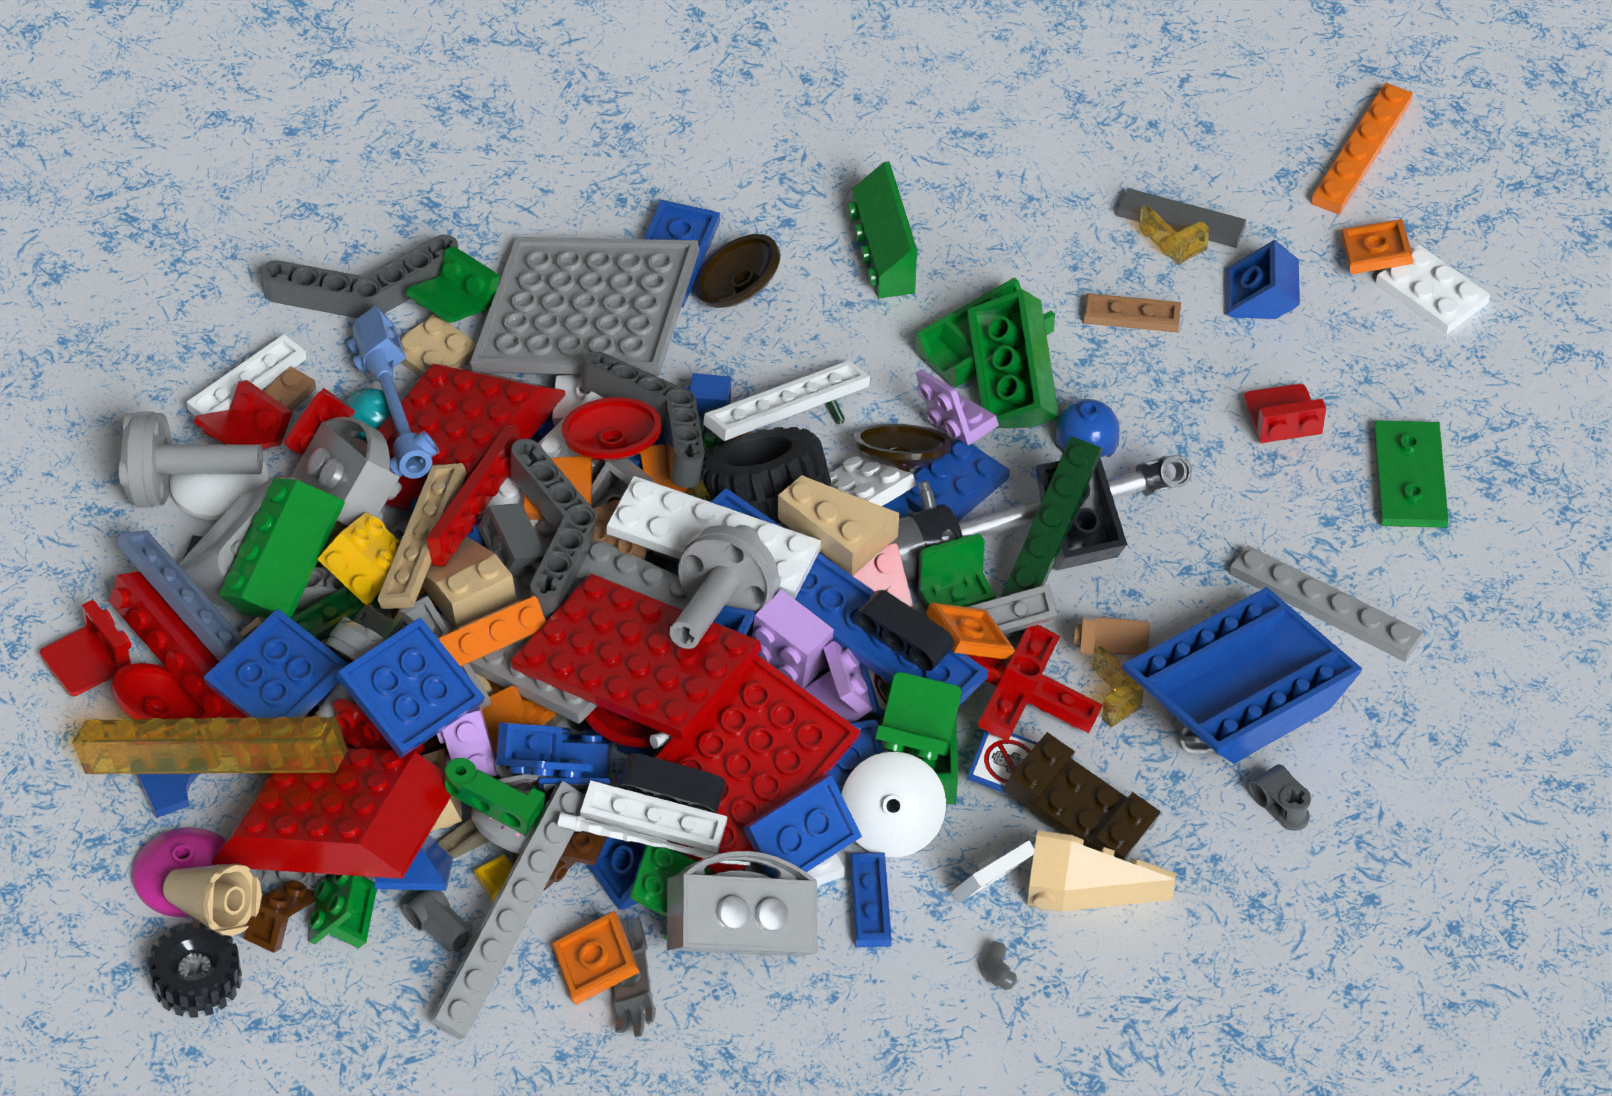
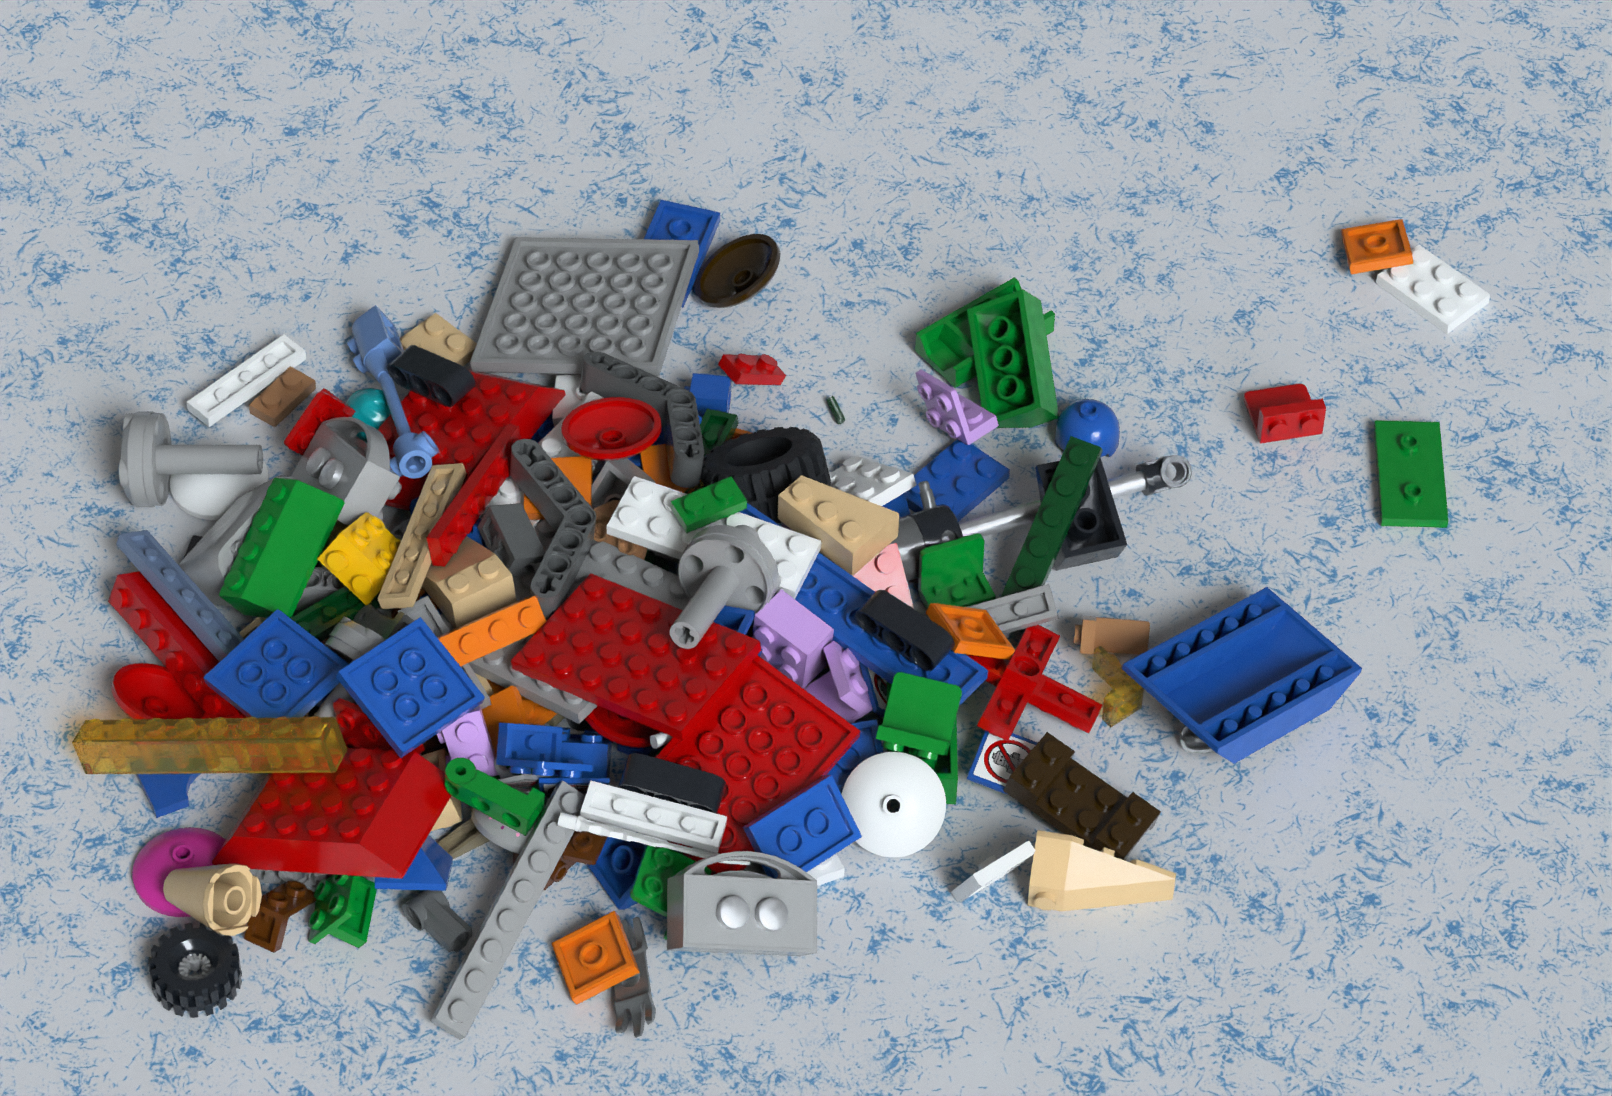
red bracket [40,599,132,697] -> none
red bracket [193,380,293,450] -> none
dark grey beam [262,235,458,318] -> none
green bracket [406,246,500,323] -> none
yellow tile [474,854,513,901] -> none
white plate [703,360,871,441] -> none
green slope [847,161,917,299] -> none
blue tile [850,852,892,948] -> none
dark brown dish [853,424,952,472] -> none
dark grey arm [982,941,1017,990] -> none
medium nougat tile [1084,293,1181,333] -> none
dark grey tile [1118,188,1246,248] -> none
clear yellow bracket [1139,205,1210,265] -> none
blue slope [1226,239,1300,319] -> none
light grey plate [1230,545,1423,662] -> none
dark grey piece [1249,764,1311,831] -> none
orange plate [1311,82,1413,215] -> none
none -> black beam [387,345,476,407]
none -> green plate [671,476,747,534]
none -> red plate [718,353,786,386]

